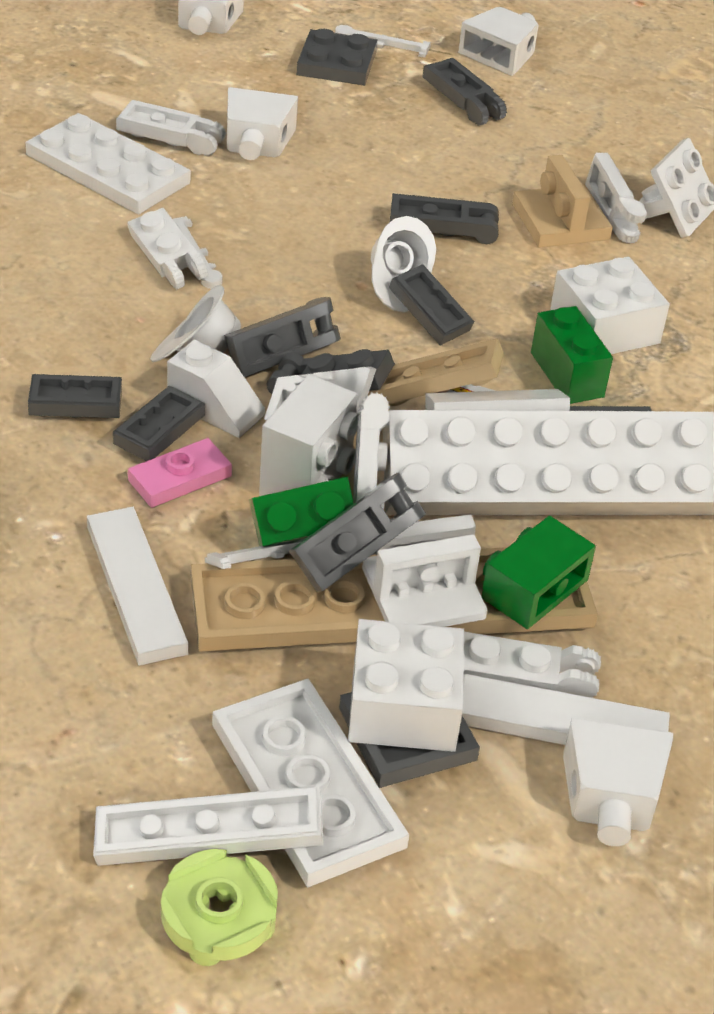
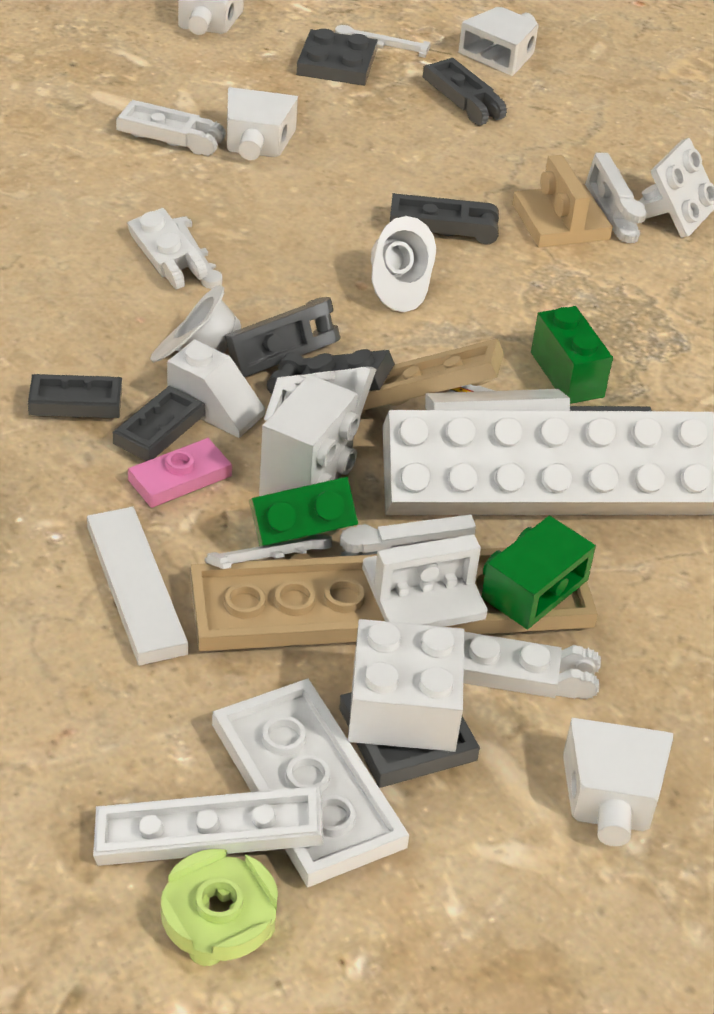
white plate [25,113,191,215] -> none
dark grey plate [289,473,426,592] -> none
white hinge [353,392,390,510] -> none
dark grey plate [389,264,475,346] -> none
white tile [462,674,670,745] -> none
white brick [550,257,670,354] -> none

